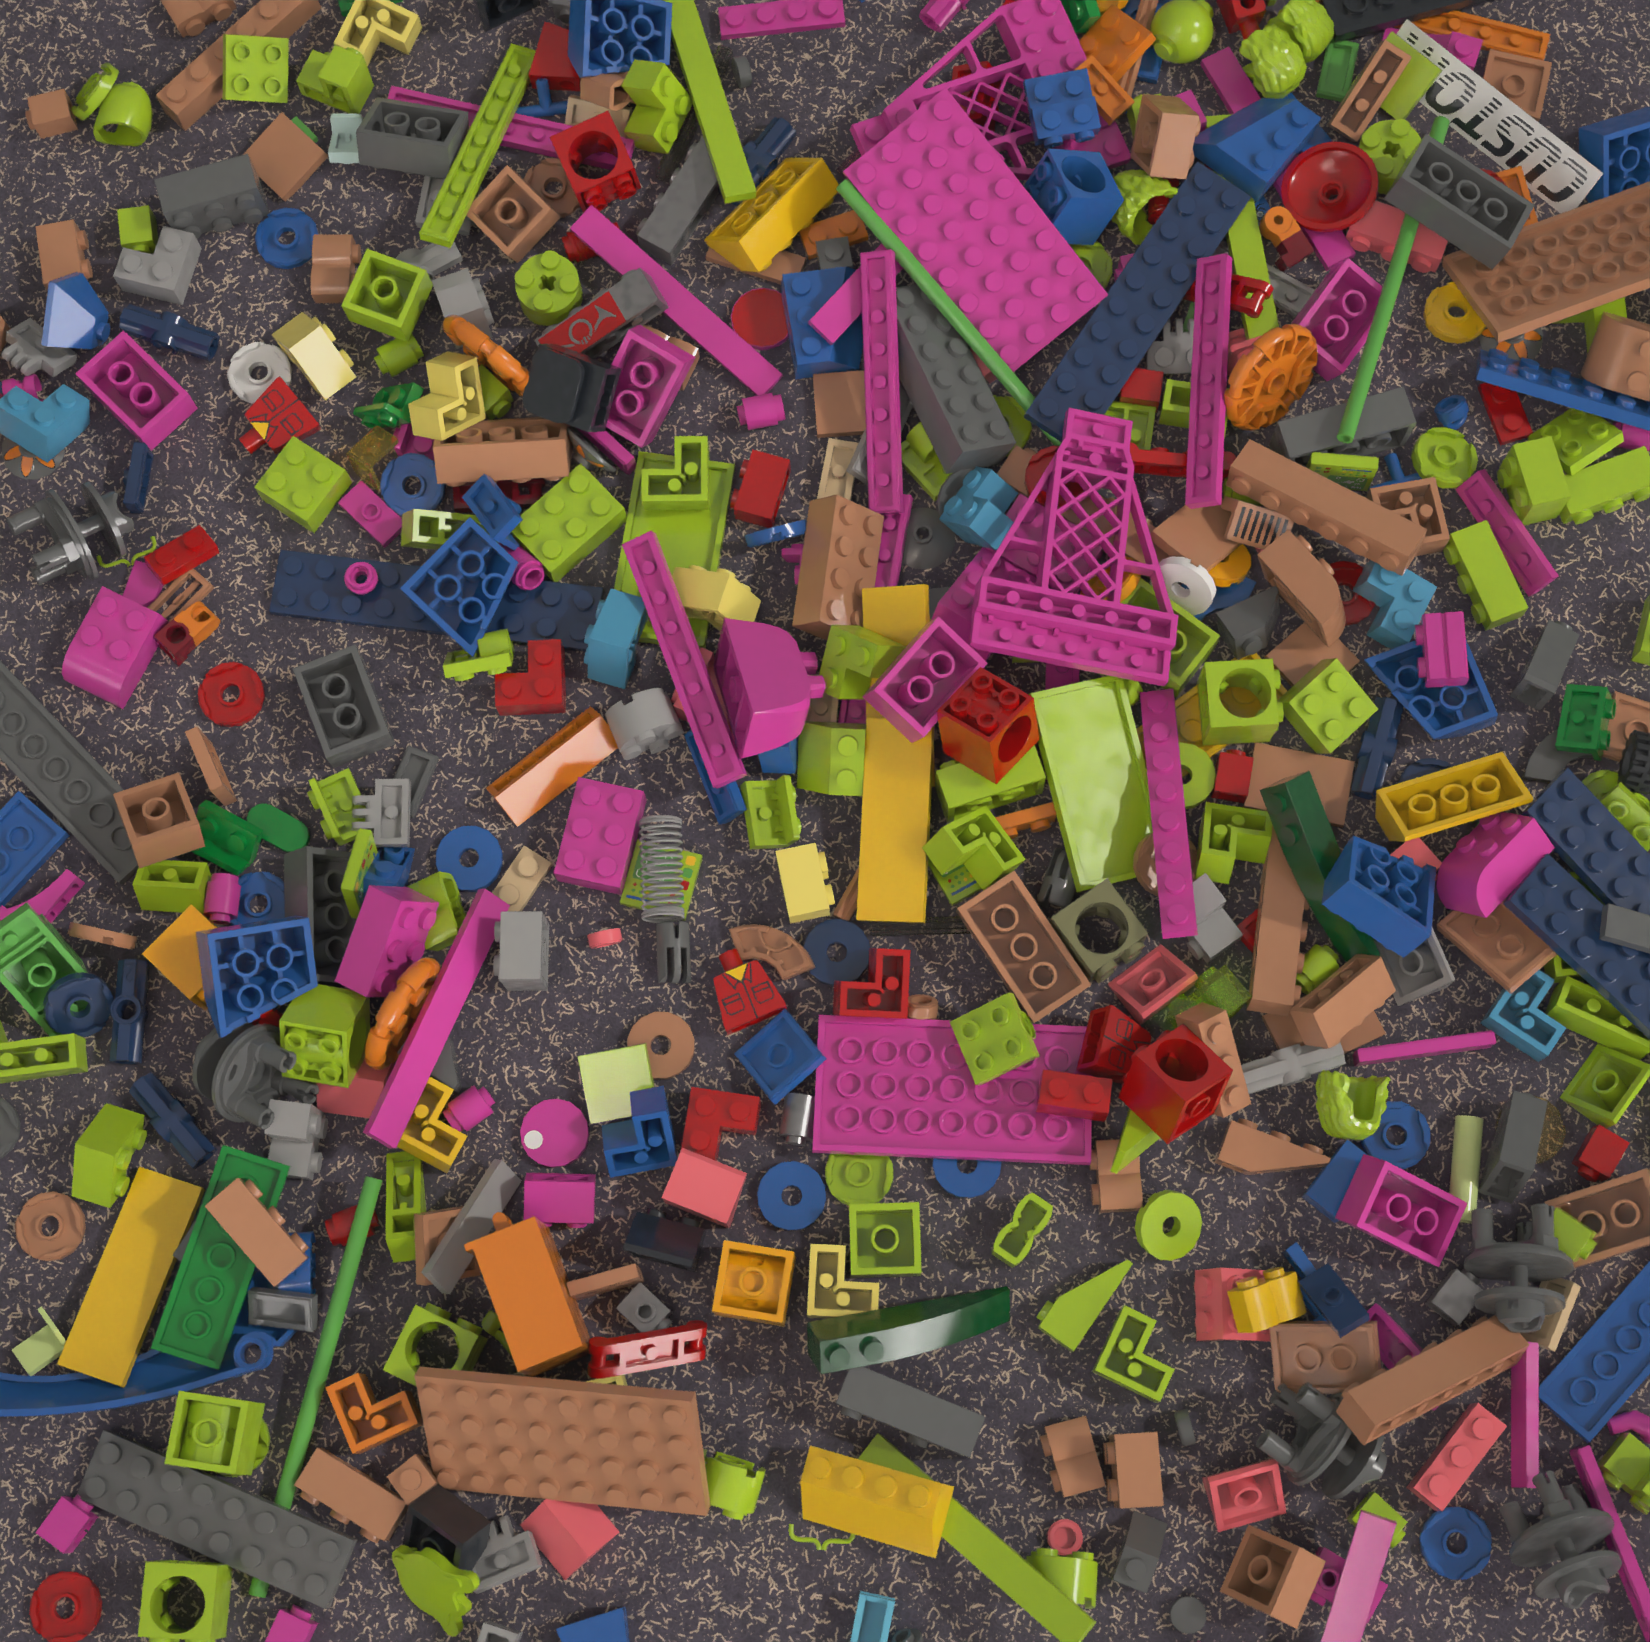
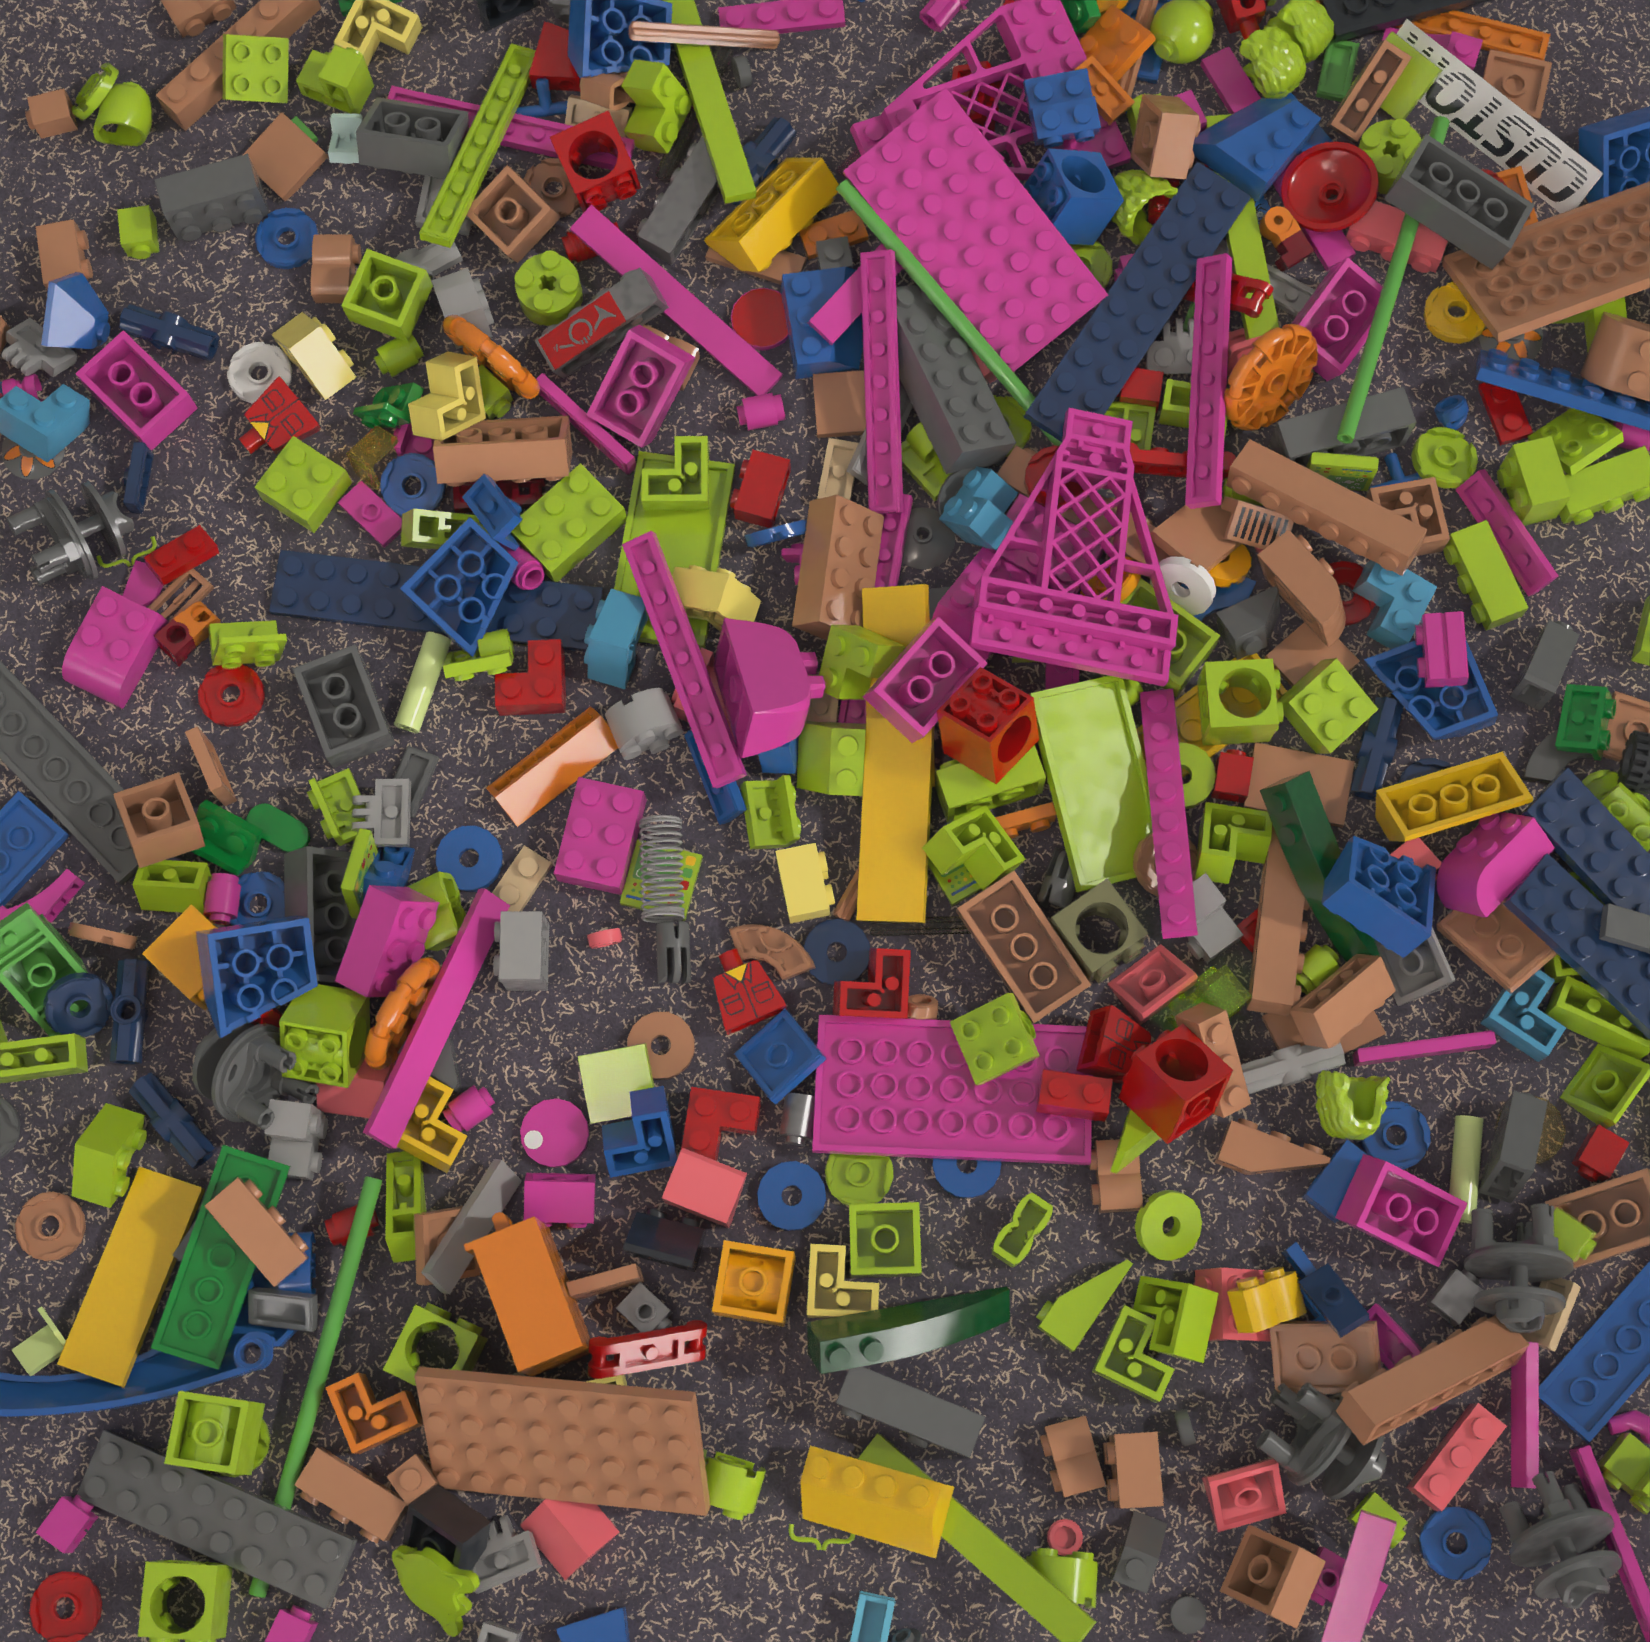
light grey brick [113,226,202,305] -> none
dark pink plate [344,562,378,595] -> none
lime hand [482,1310,512,1357] -> none
black brick [523,344,622,432] -> none
dark grey dish [567,426,617,472] -> none
none -> lime bracket [208,620,287,669]
none -> yellowish green piece [394,632,451,733]
none -> nougat axle [628,21,780,49]
none -> lime brick [1133,1275,1219,1363]

